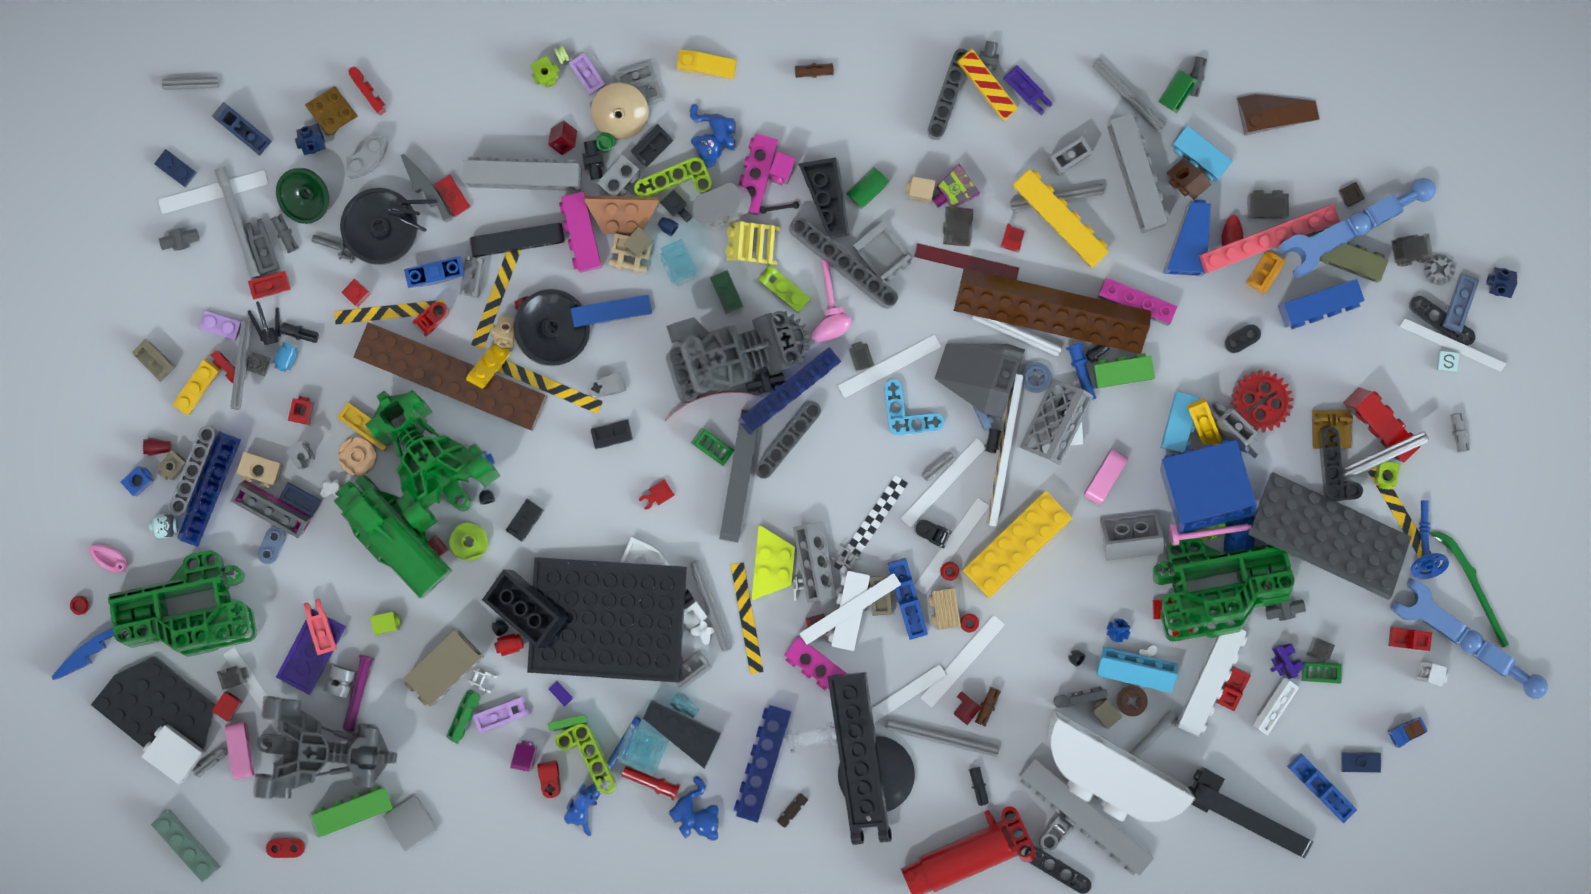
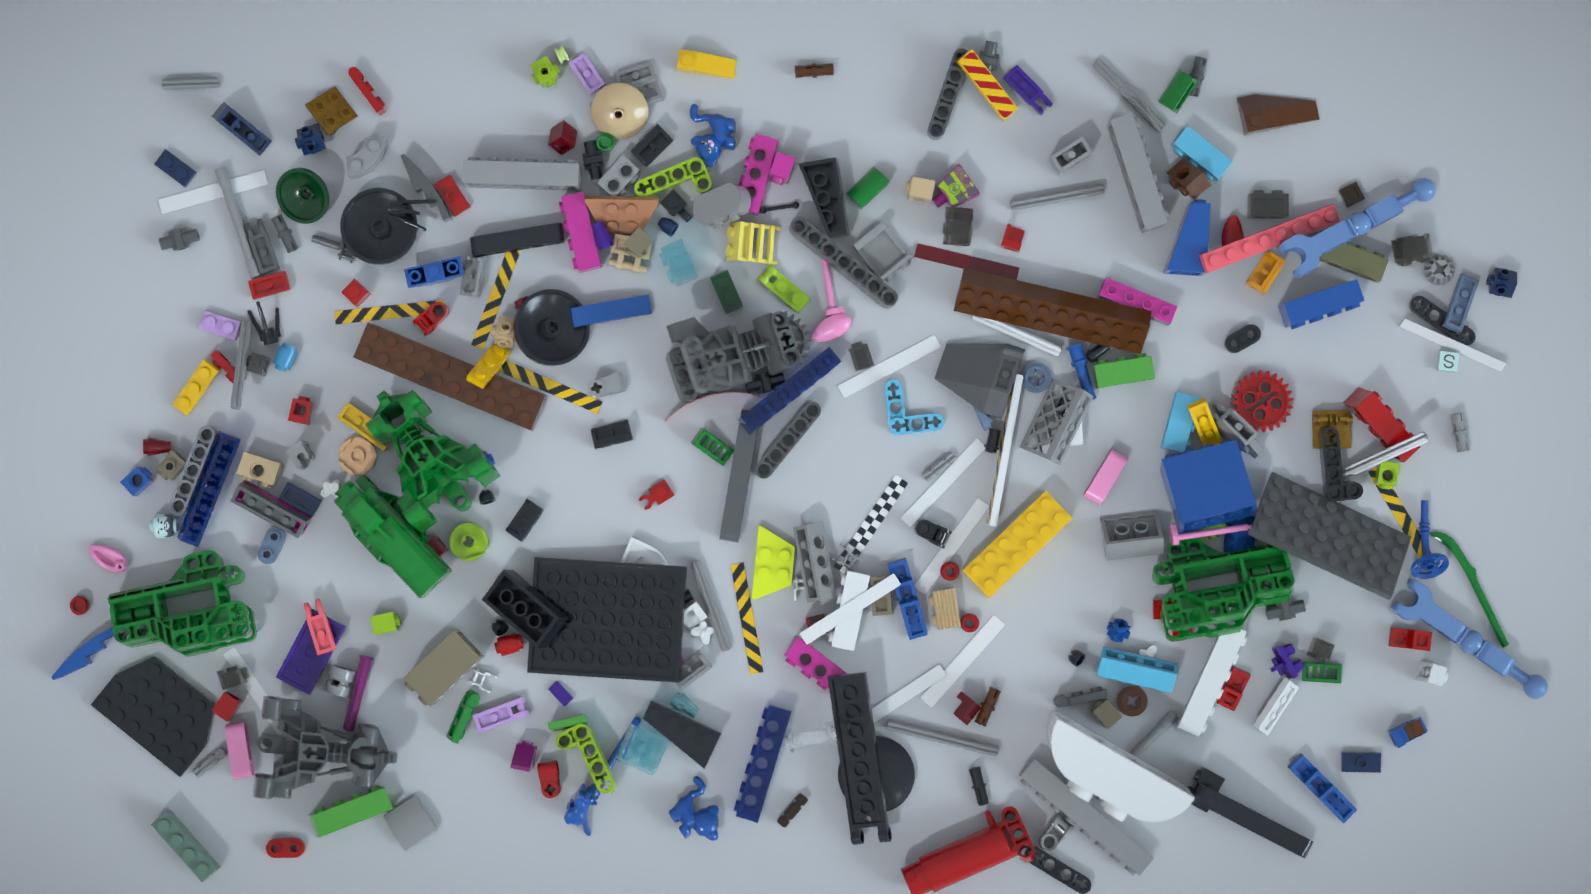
dark tan hinge [132,339,176,382] -> none
white brick [142,724,205,784] -> none
black axle [280,322,319,343] -> none
red pin [621,765,680,801] -> none
yellow brick [1011,169,1109,268] -> none
none -> dark purple cone [591,221,614,251]

